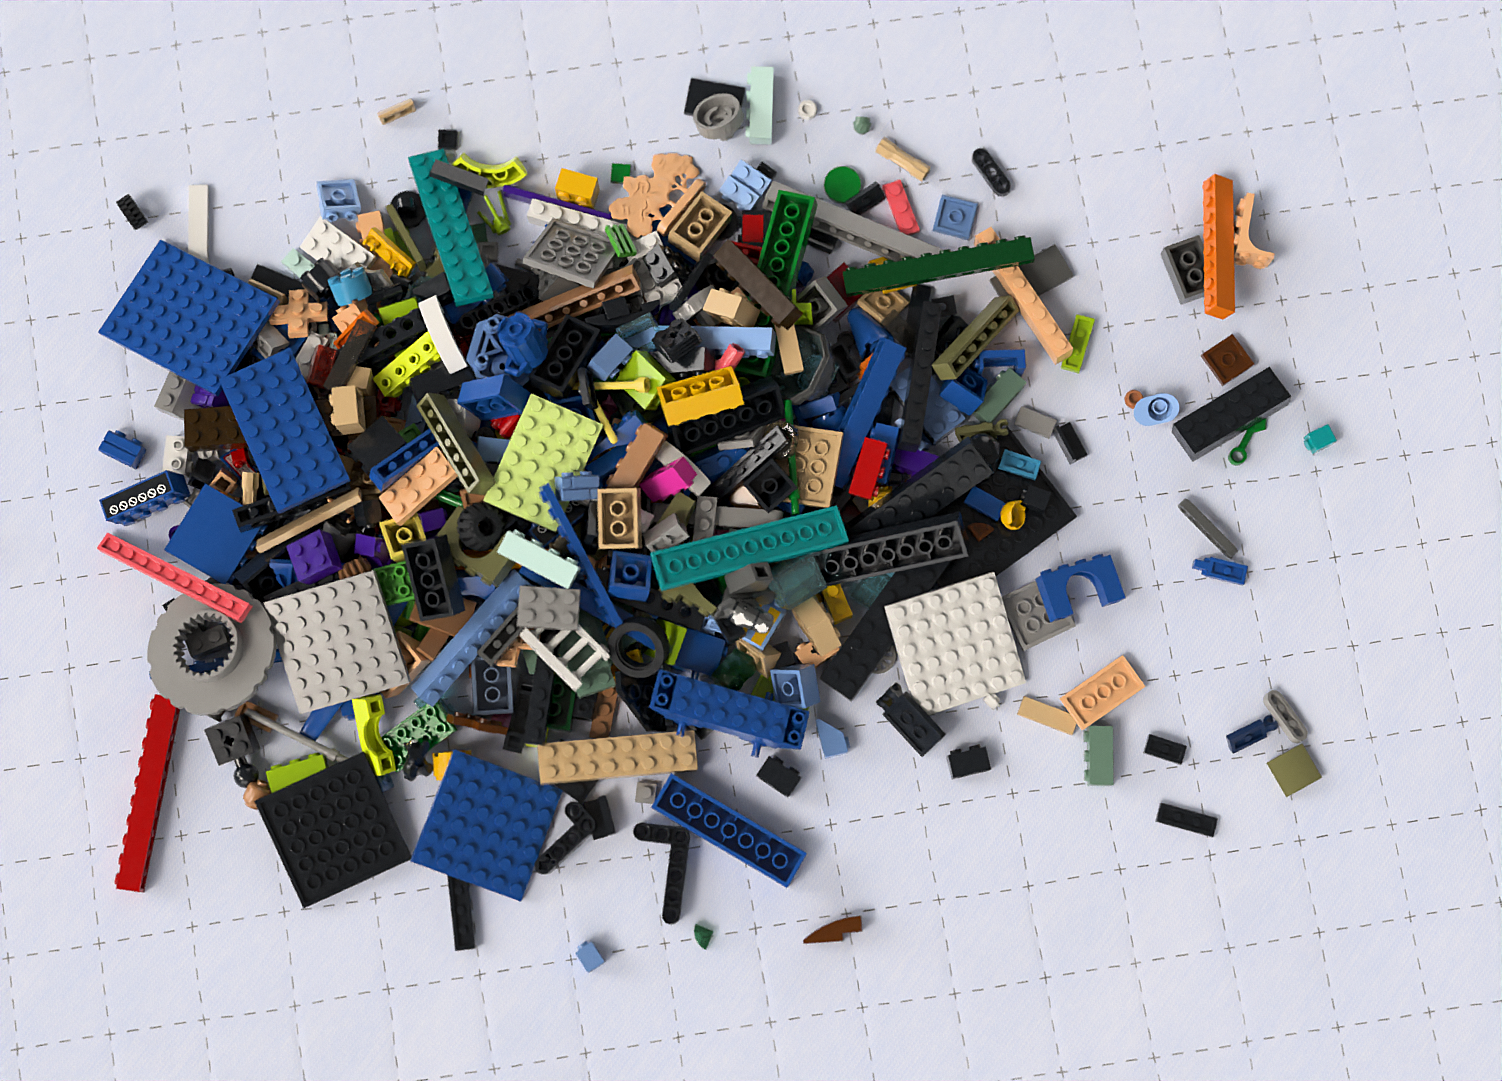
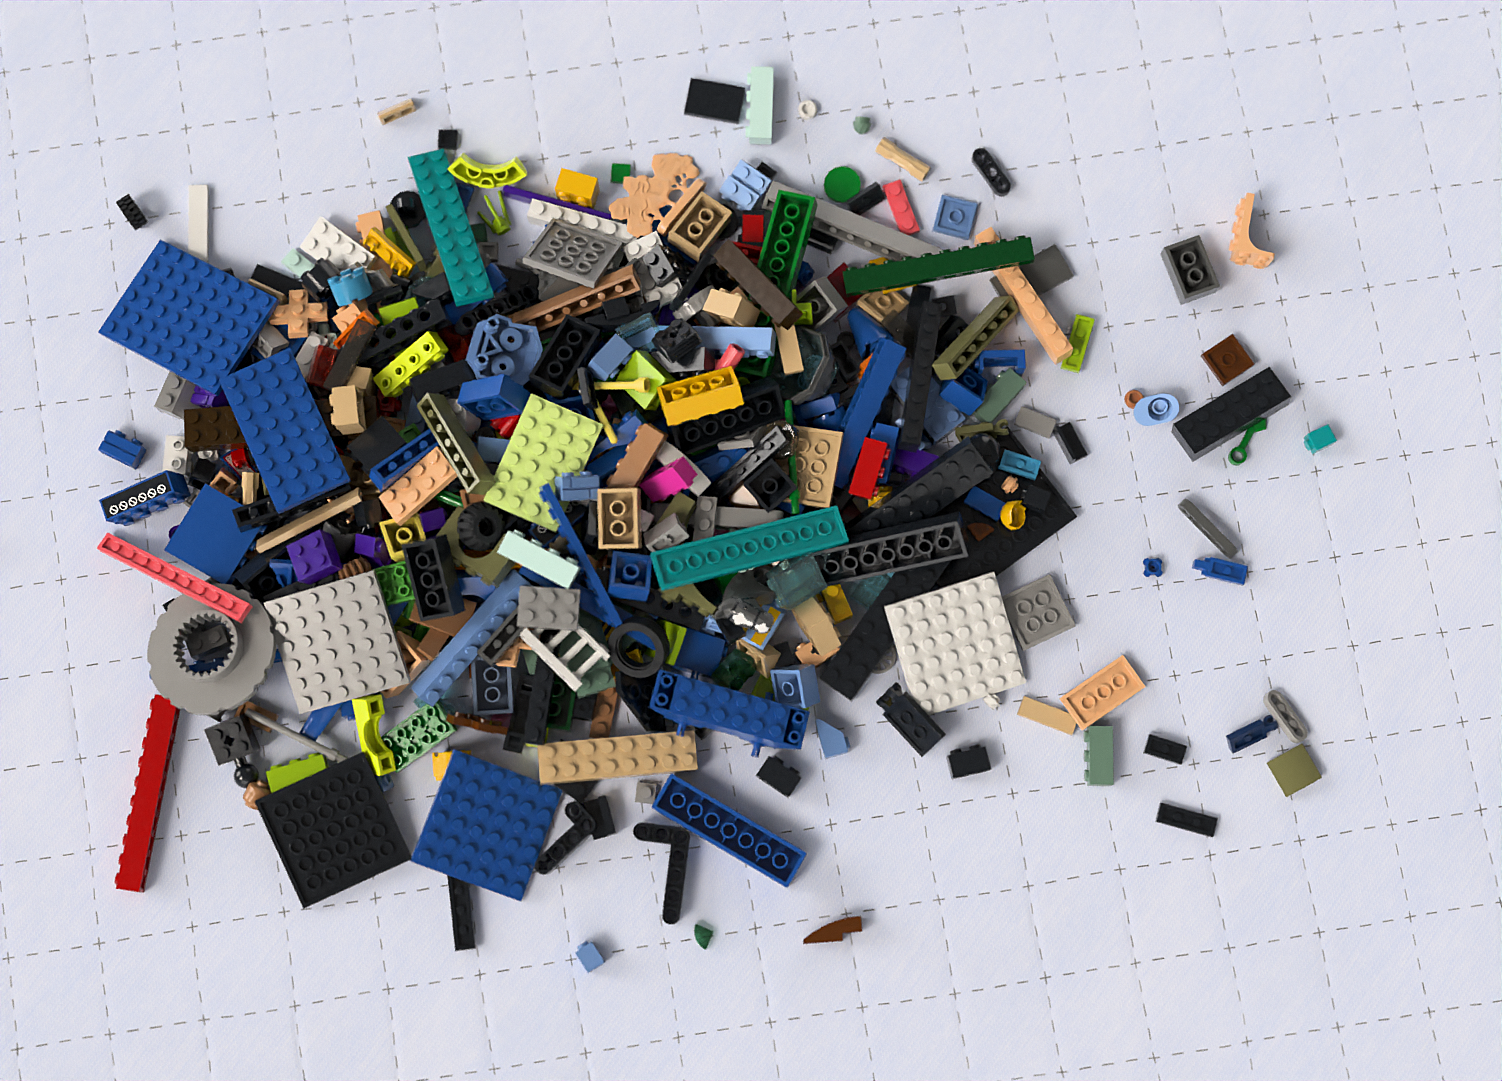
light blue plate [316,179,361,222] -> none
black animal [403,739,434,781] -> none
white slope [418,295,468,374] -> none
black tile [429,159,489,196] -> none
blue container [497,312,548,377] -> none
bright green tile [605,224,637,258] -> none
light grey piece [693,94,744,141] -> none
dark grey slope [724,562,774,595] -> none
blue arch [1035,554,1126,623] -> none
orange brick [1203,174,1235,320] -> none
none -> light nougat plate [1001,476,1019,494]
none -> blue plate [1143,558,1163,577]

